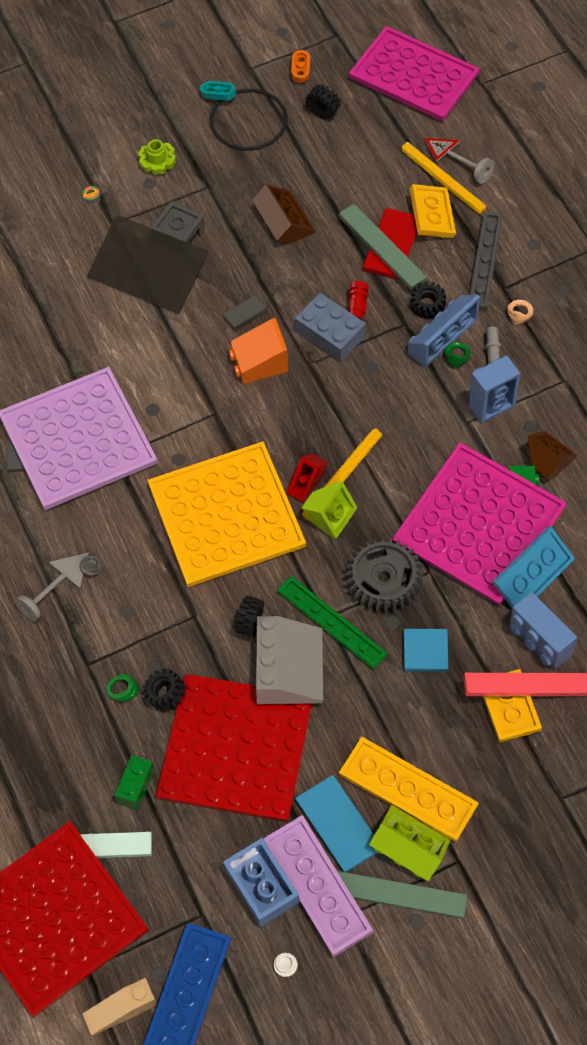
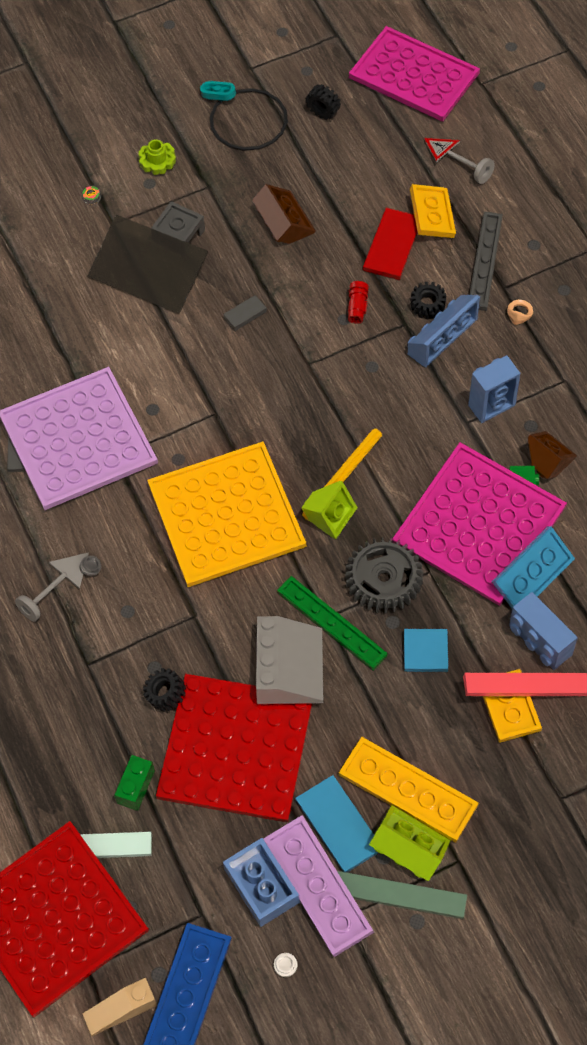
green piece [106,674,139,701] -> none
orange slope [228,318,288,384] -> none
black tyre [234,595,264,637] -> none
red slope [286,453,329,503] -> none
orange plate [291,50,310,83] -> none
sand blue brick [295,293,366,362] -> none
sand green tile [339,204,427,291] -> none
yellow axle [402,142,486,214] -> none
green piece [444,342,471,369] -> none
light grey pin [485,327,501,365] -> none

